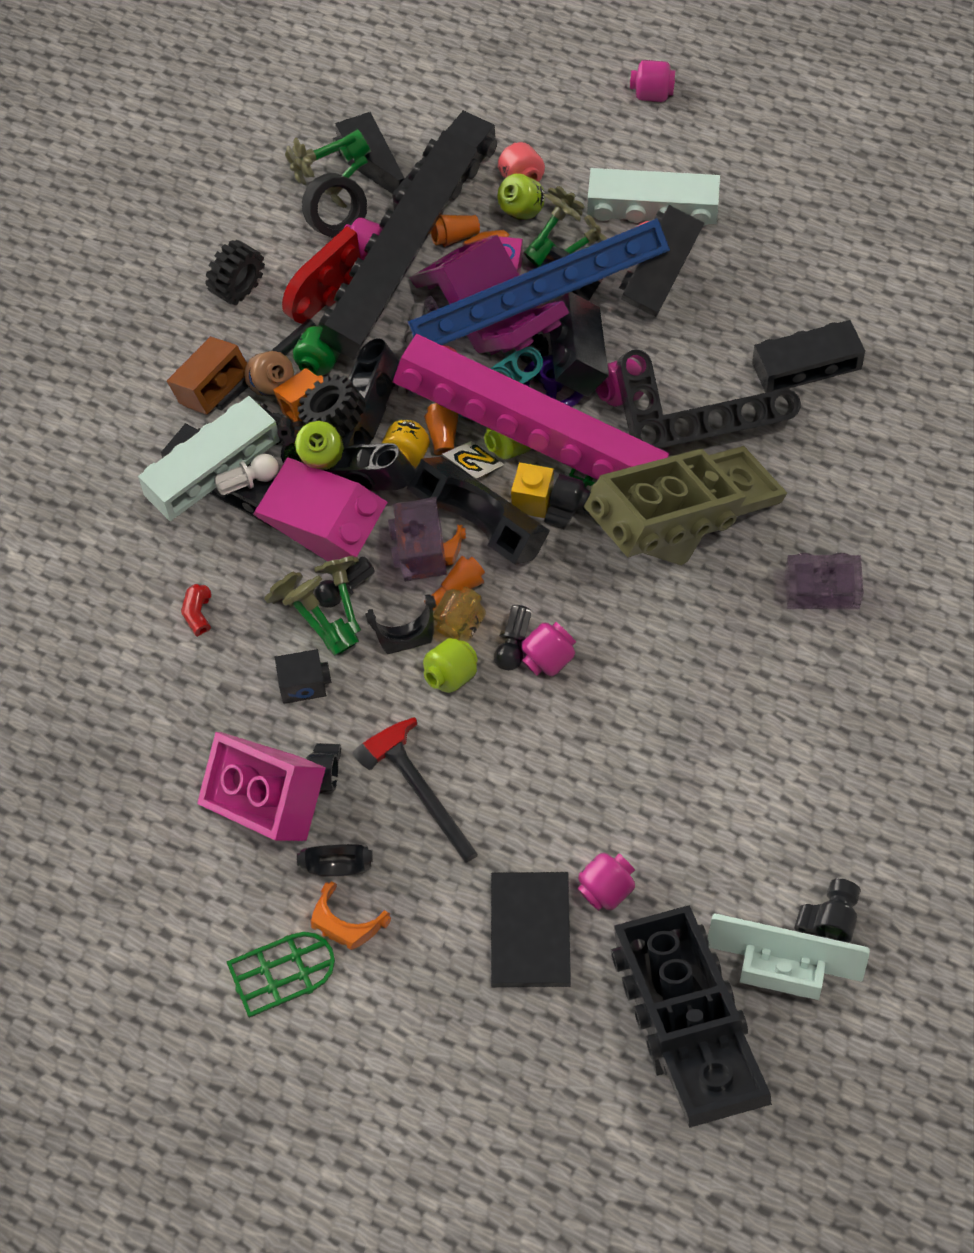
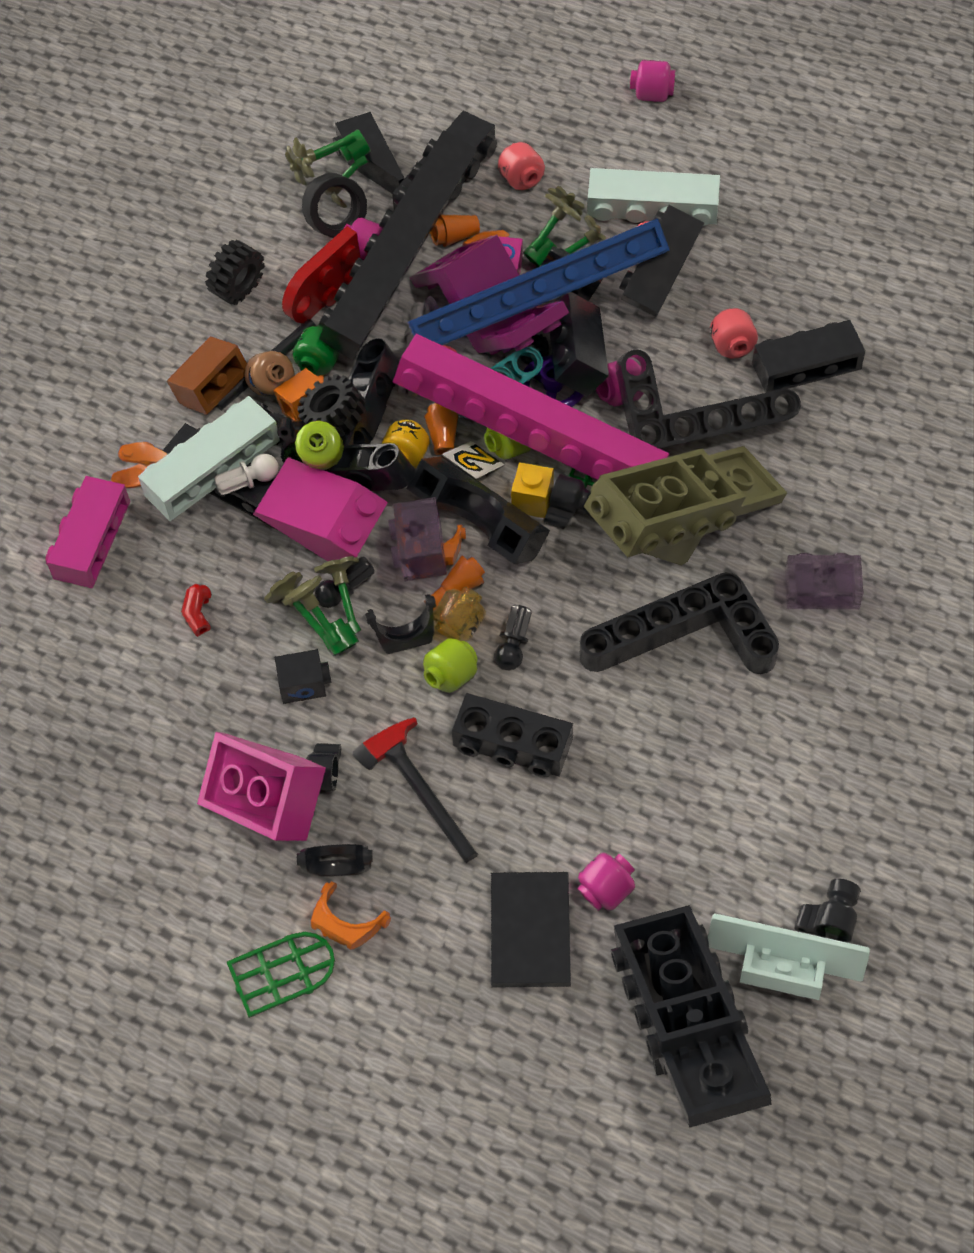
lime head [497,174,545,220] -> none
dark pink head [521,622,576,677] -> none
none -> dark pink brick [46,476,130,588]
none -> orange helmet [111,442,167,488]
none -> black brick [452,693,573,777]
none -> black beam [580,572,779,674]
none -> coral head [710,308,758,359]

